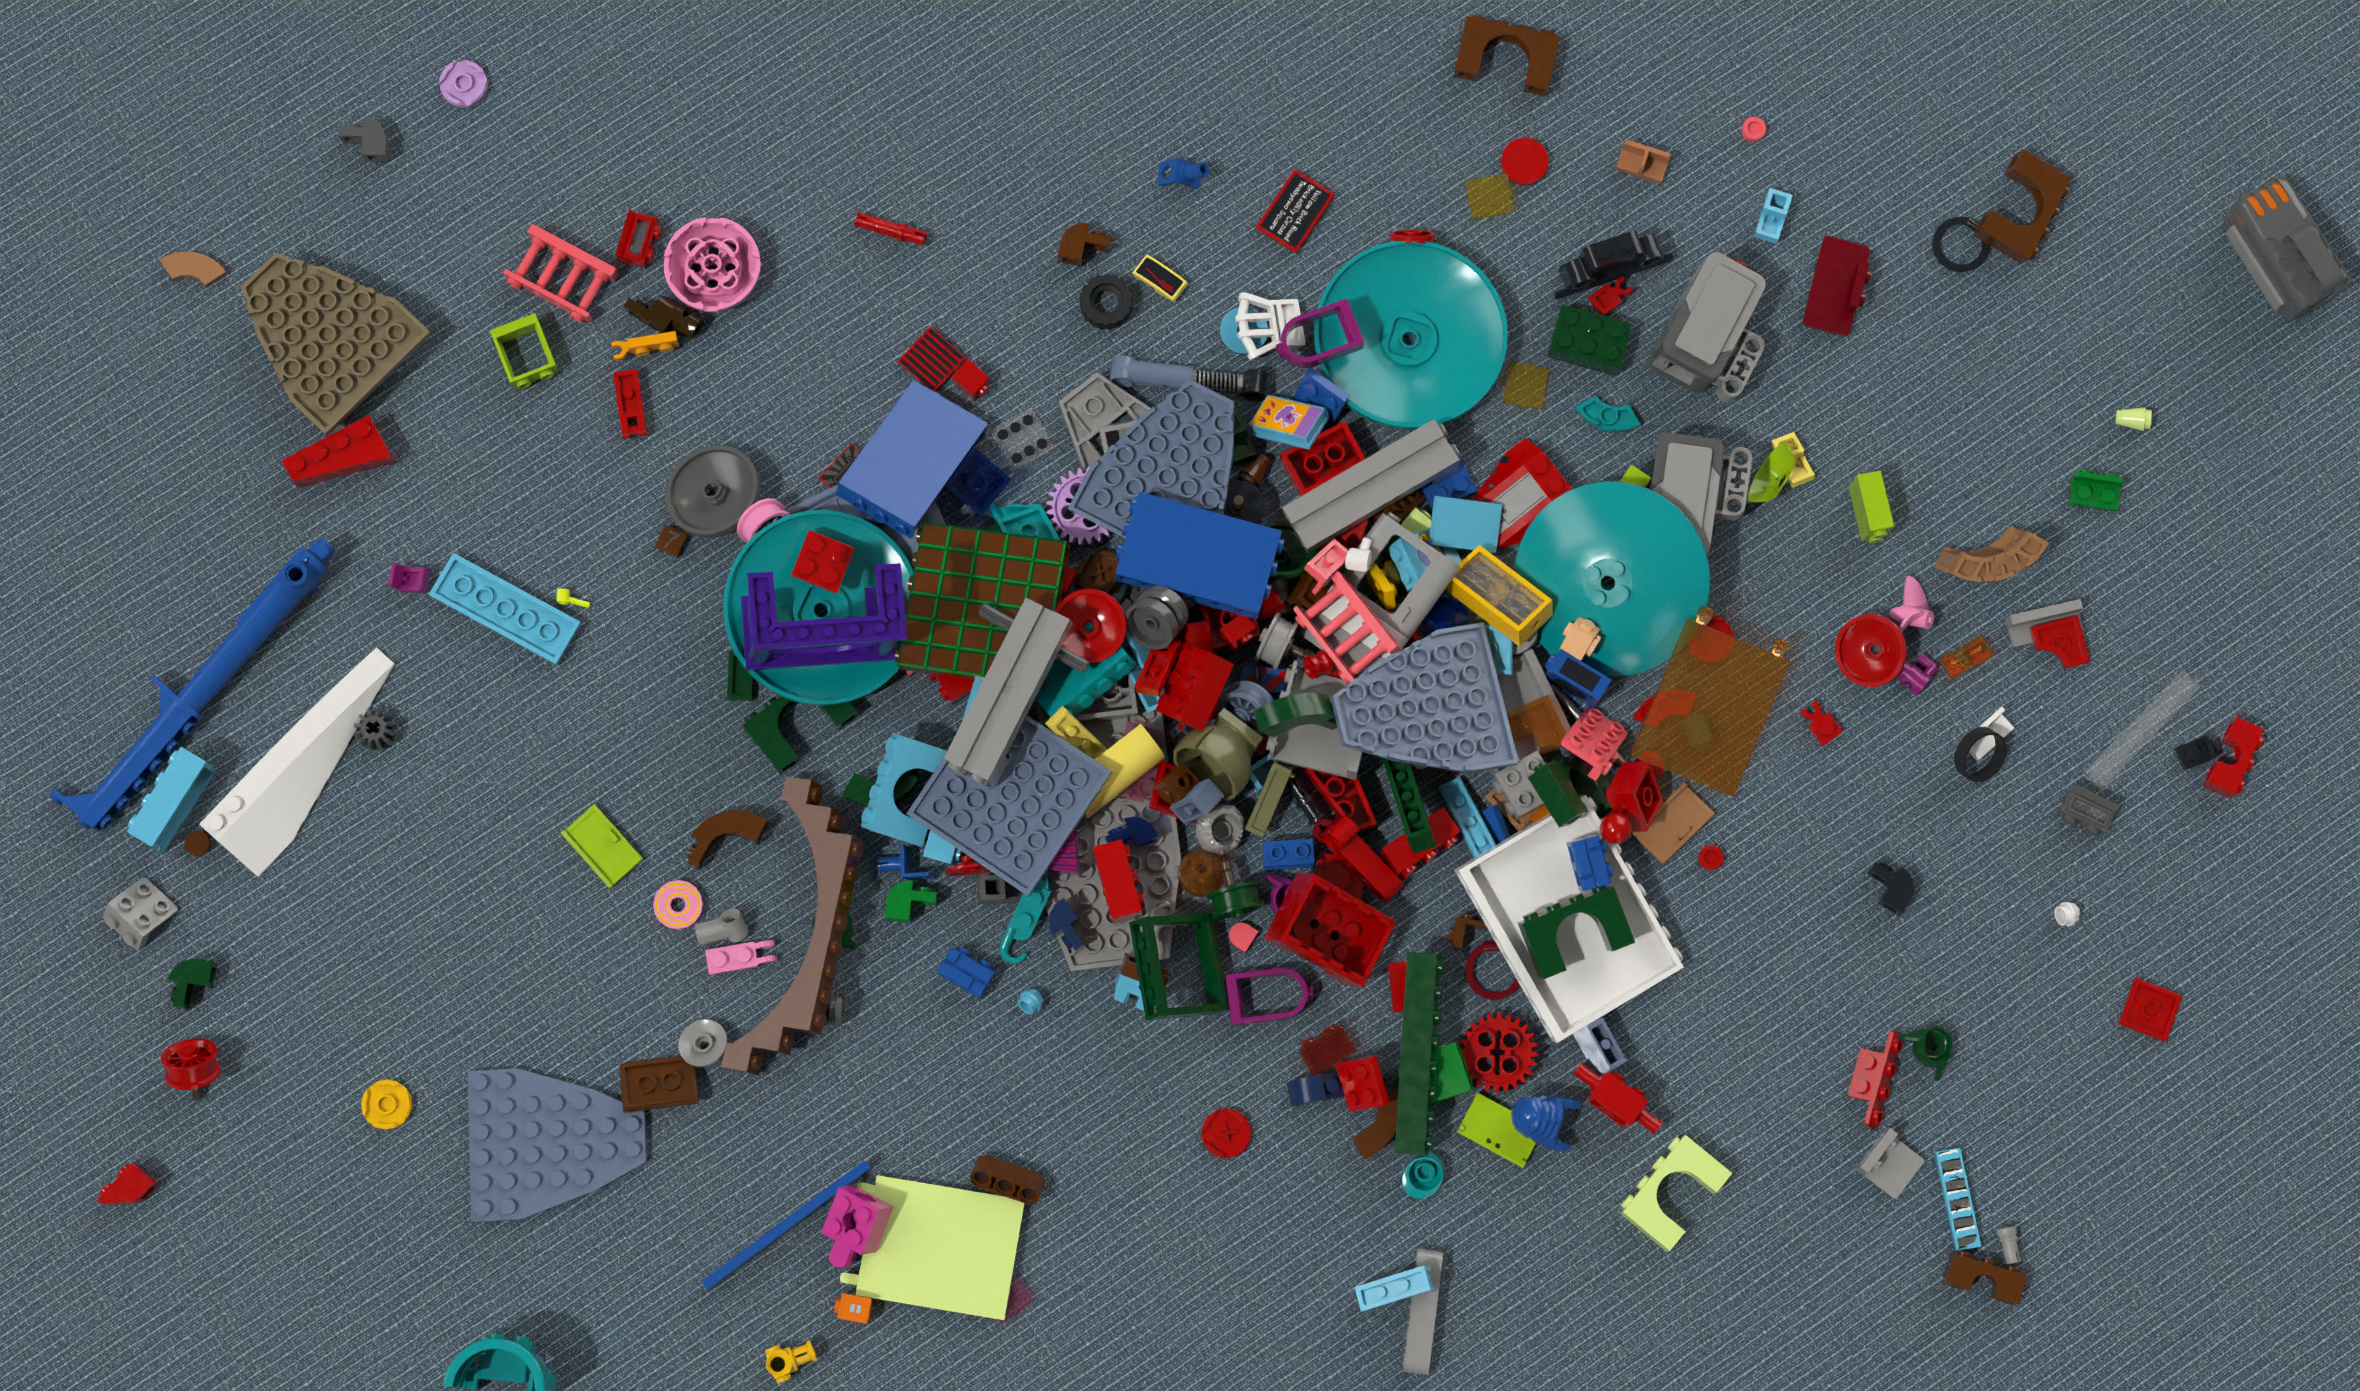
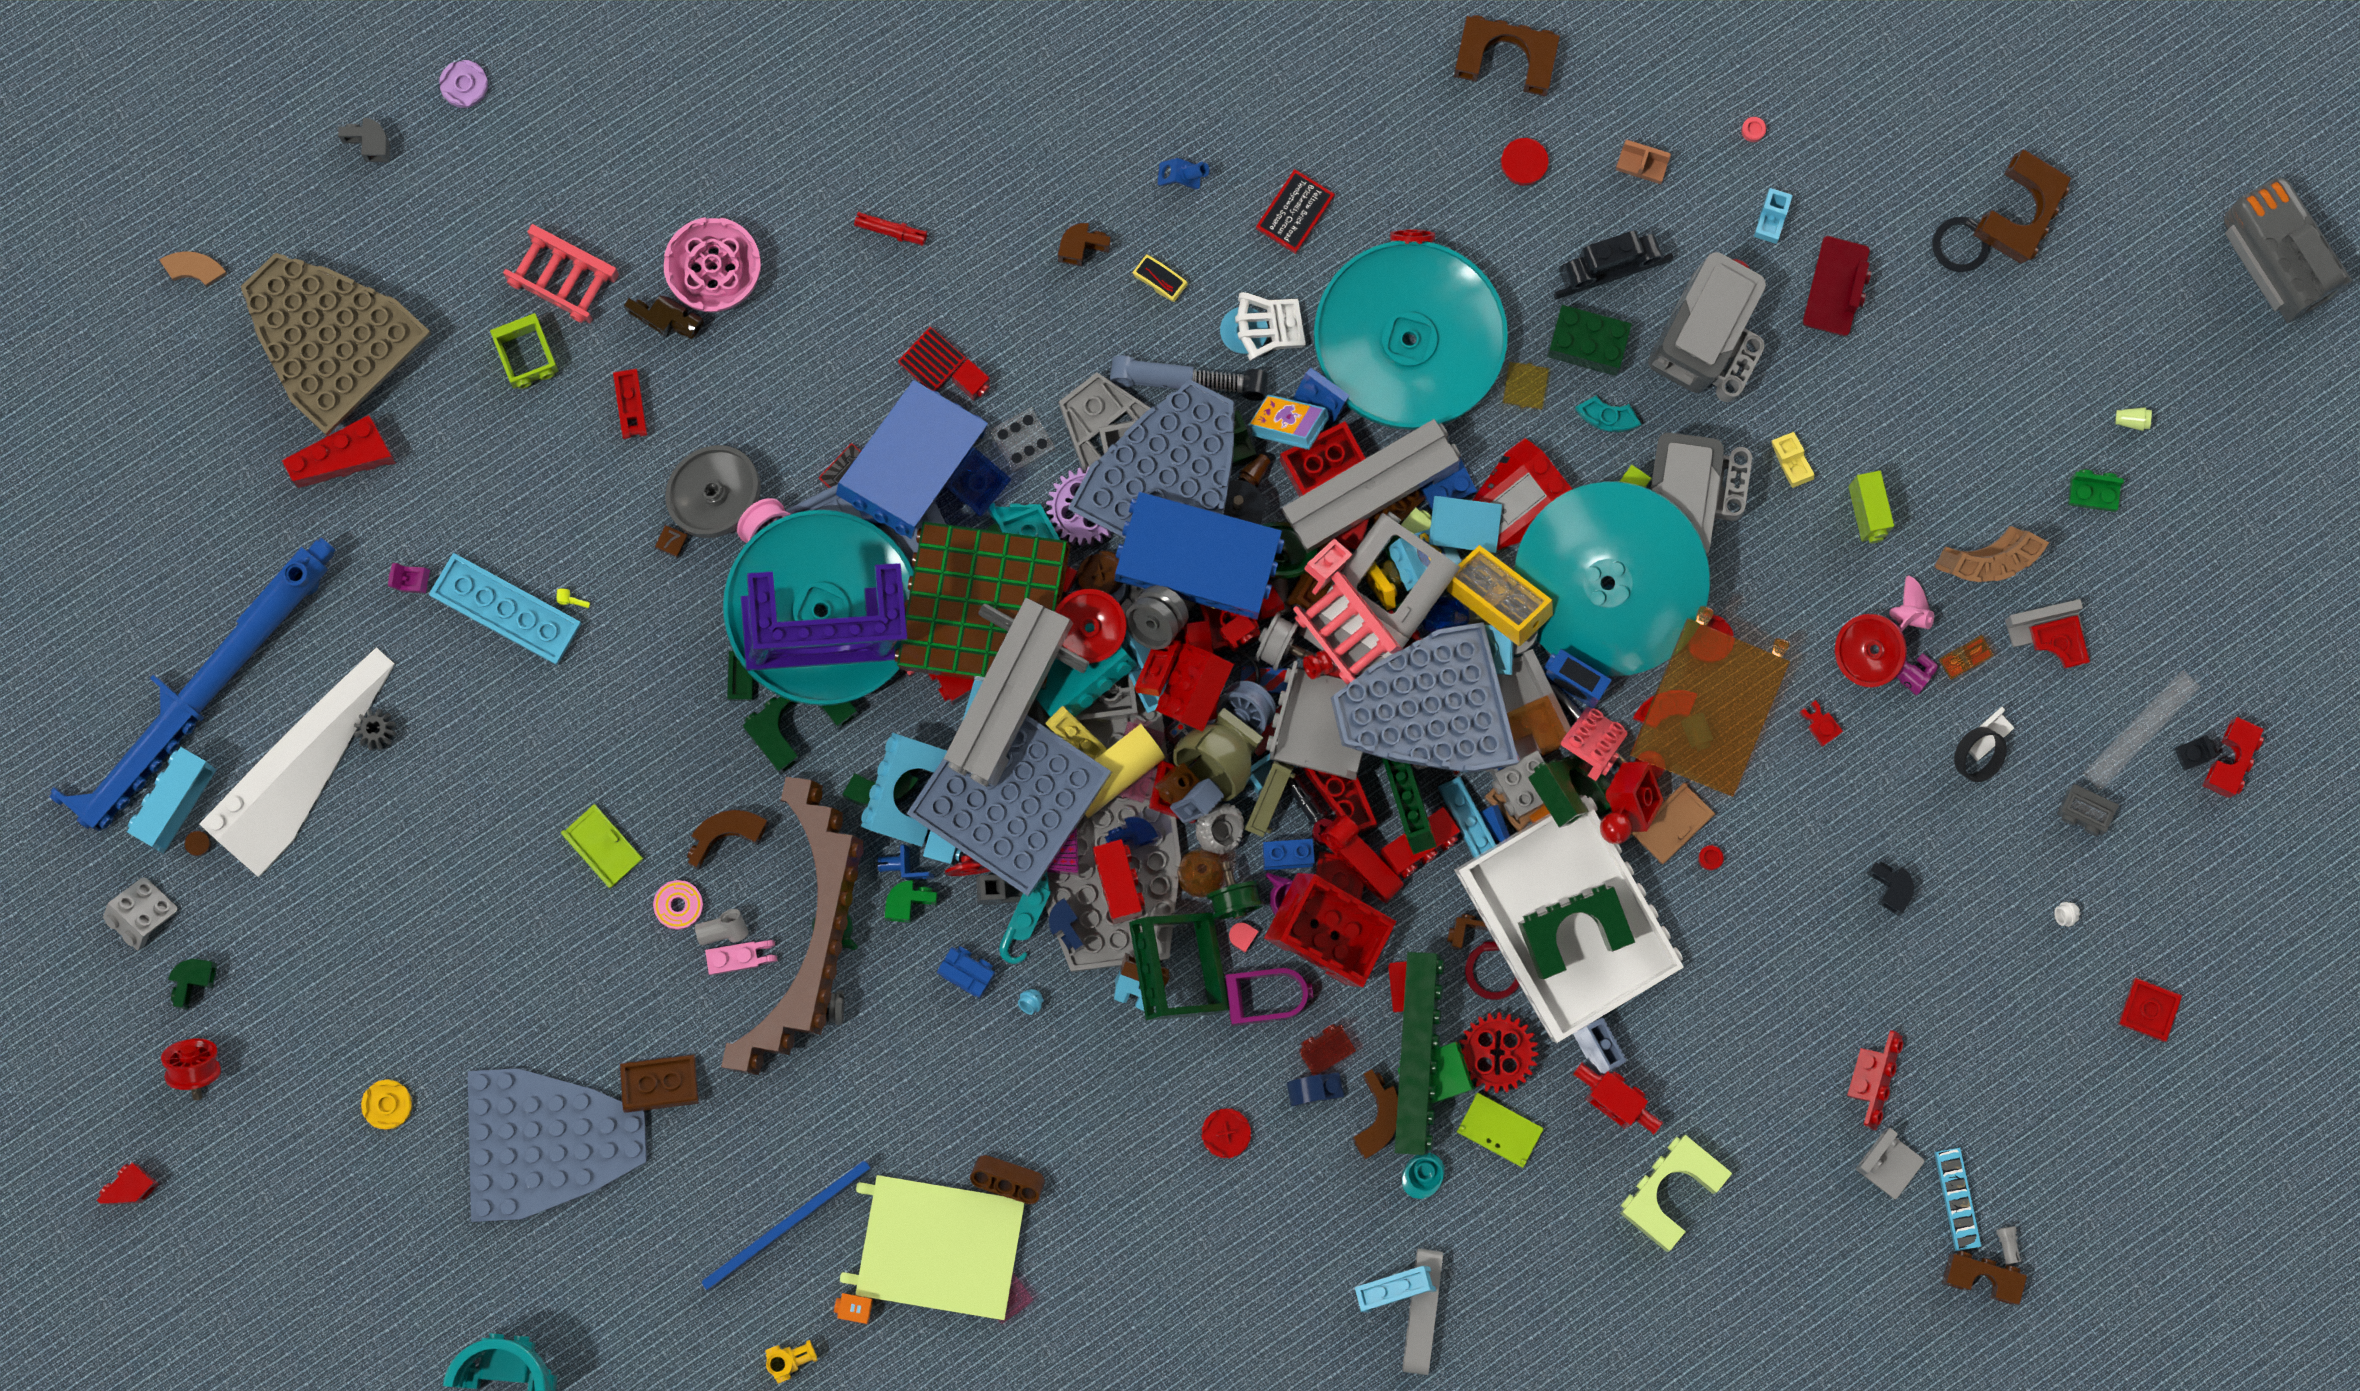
light orange plate [611,331,679,361] -> none
red window [615,209,662,269] -> none
light grey dish [678,1019,728,1067] -> none
red plate [791,530,855,594] -> none
dark pink brick [821,1185,894,1268] -> none
black tyre [1080,274,1133,330] -> none
dark green arch [1254,692,1337,737] -> none
magenta window [1275,299,1364,368] -> none
red plate [1335,1055,1390,1112] -> none
white piece [1345,538,1372,572] -> none
clear yellow piece [1466,173,1514,220] -> none
blue hair [1511,1095,1581,1151] -> none
light nougat brick [1559,616,1601,661] -> none
blue brick [1566,835,1613,891] -> none
red plate [1588,277,1633,316] -> none
lime piece [1748,442,1794,502] -> none
dark green piece [1898,1025,1953,1081] -> none

